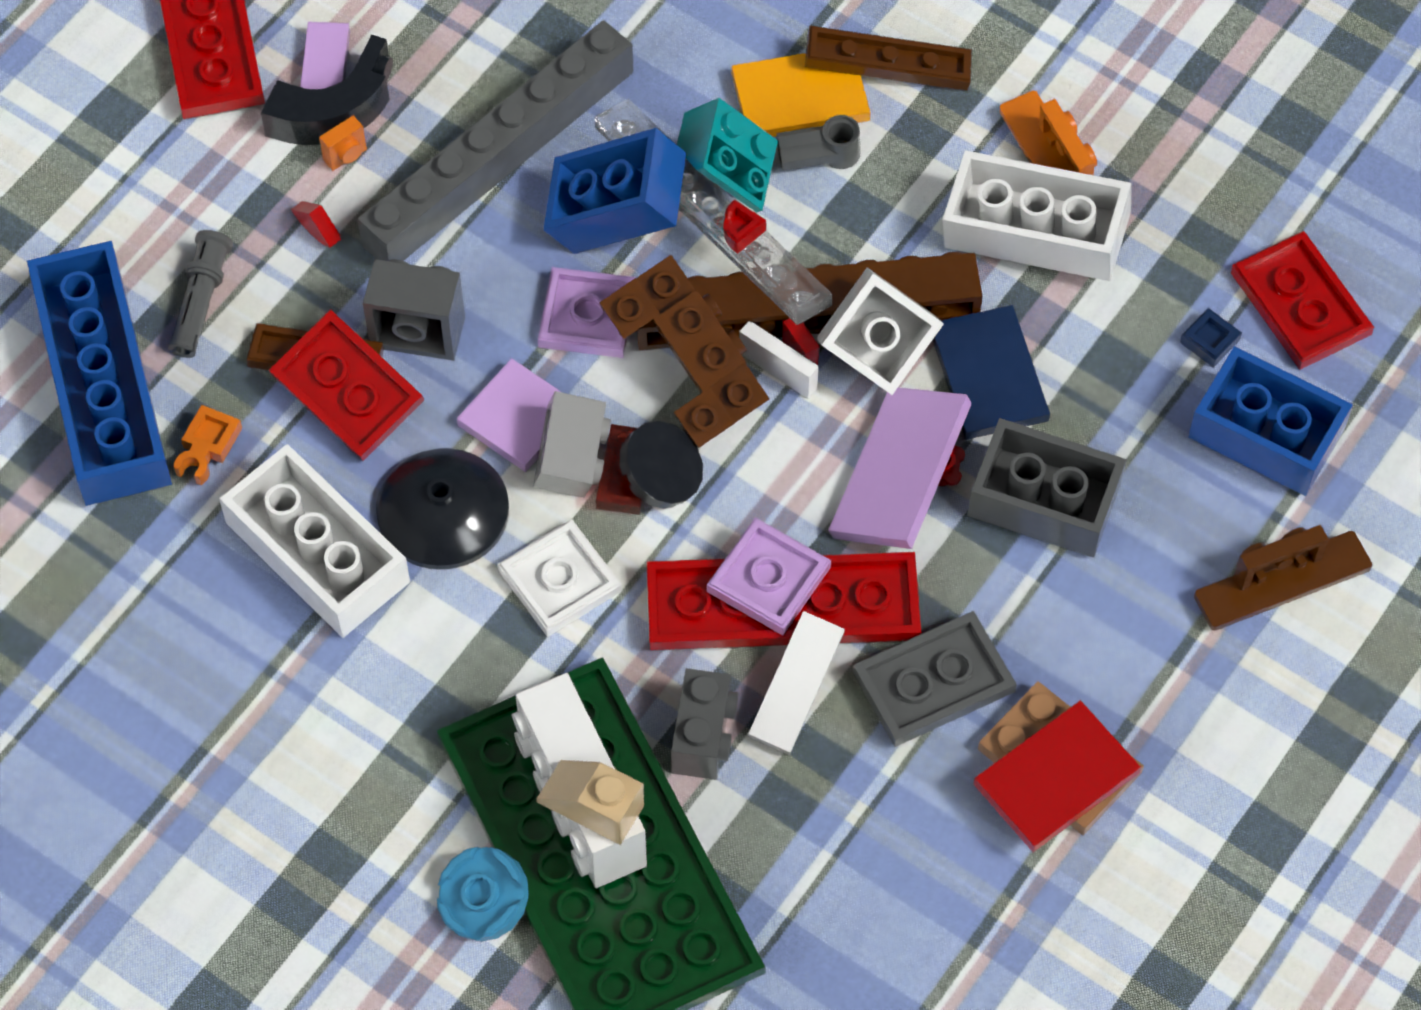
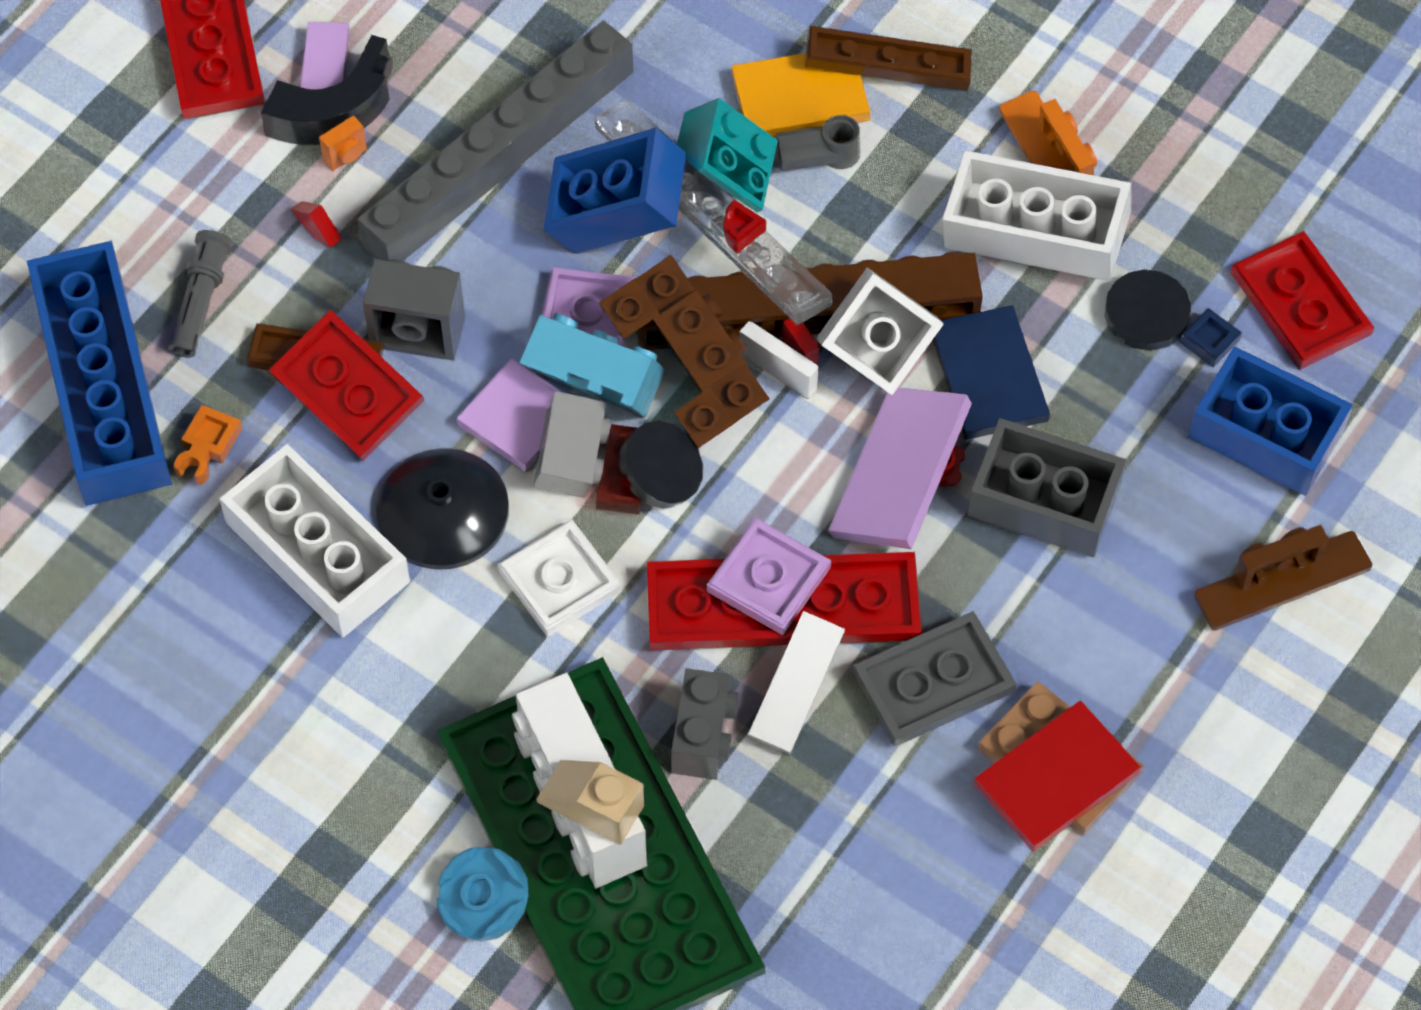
none -> medium azure wedge [520,313,666,417]
none -> black tile [1104,269,1191,351]

